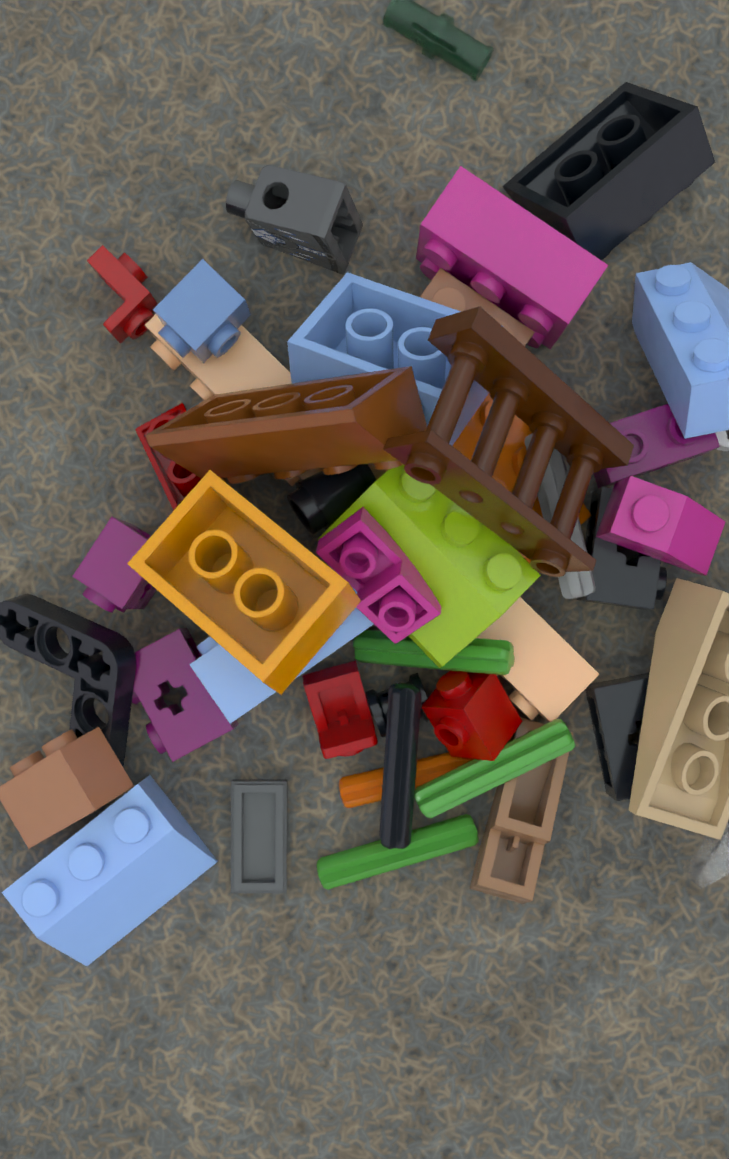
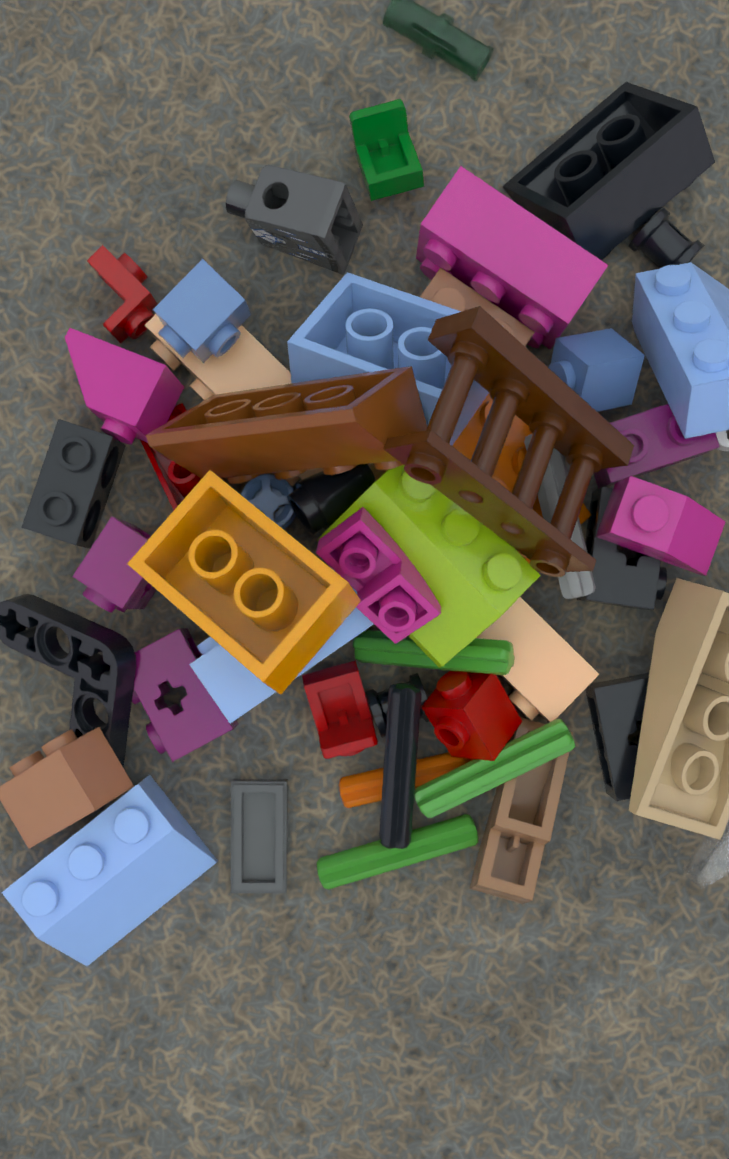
none -> black brick [21,419,126,549]
none -> dark pink slope [65,328,184,445]
none -> medium blue wheel [241,474,296,530]
none -> green bracket [349,99,424,201]
none -> medium blue brick [548,328,645,412]
none -> black bush [628,208,705,268]

